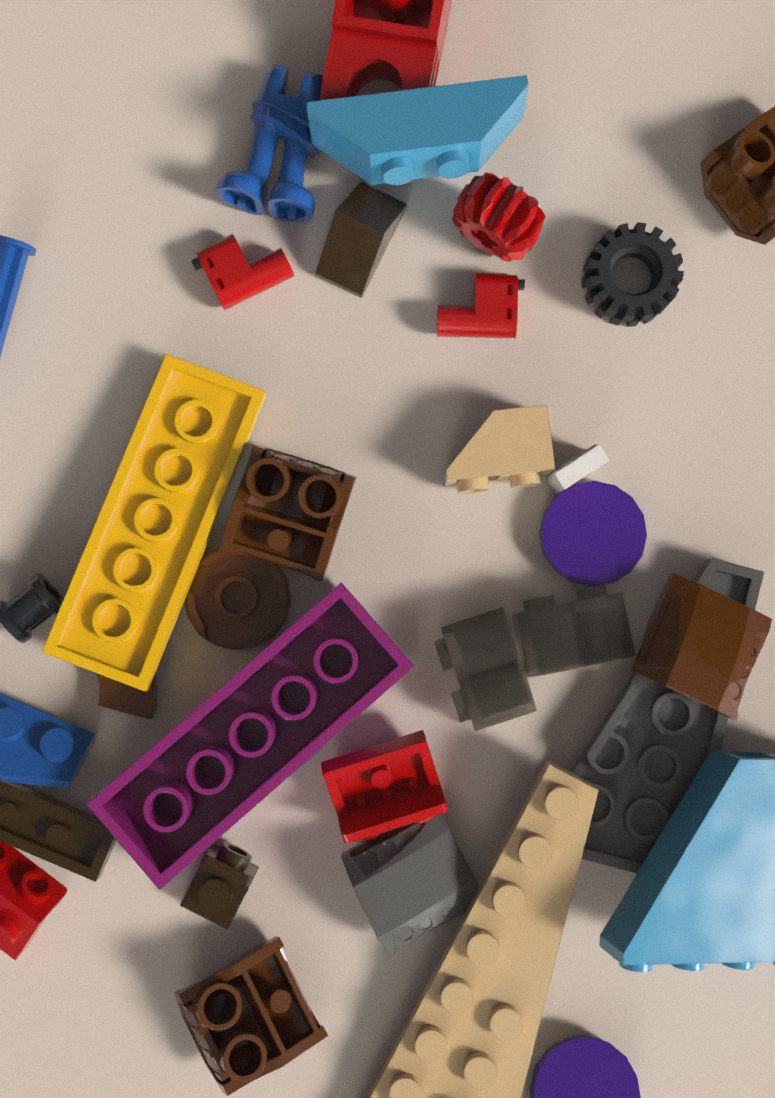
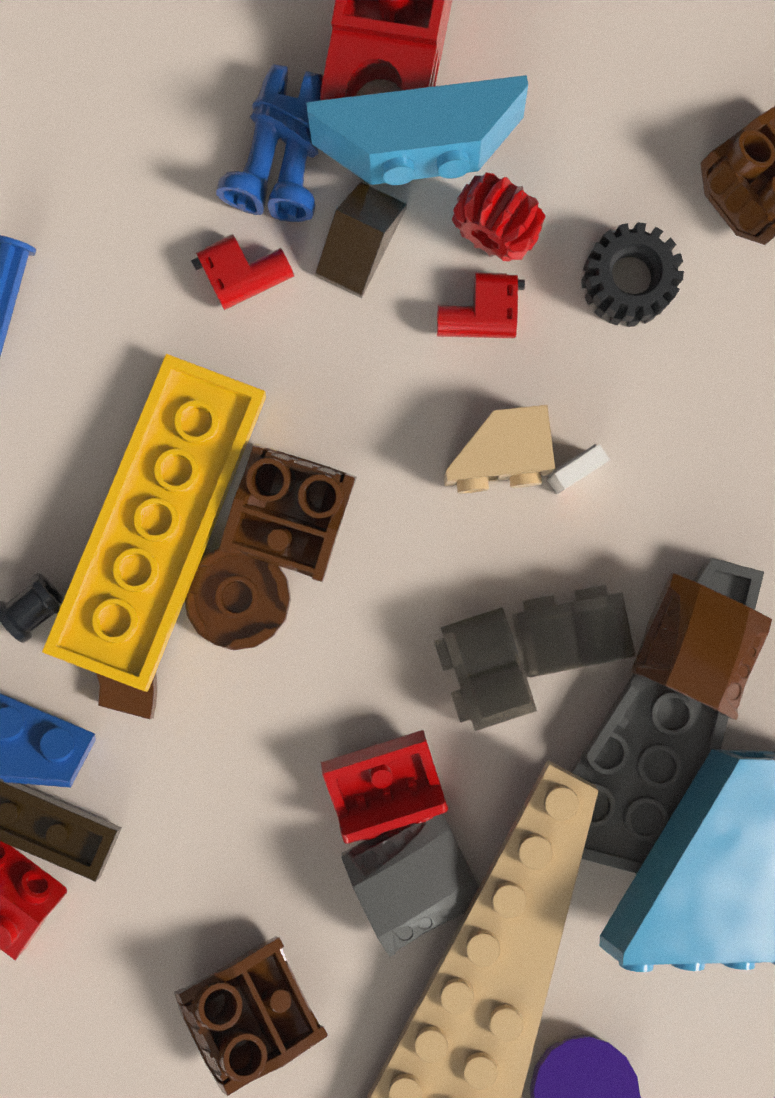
magenta brick [86,582,415,890] -> none
dark brown bracket [180,842,259,930] -> none
dark purple tile [539,481,647,587] -> none

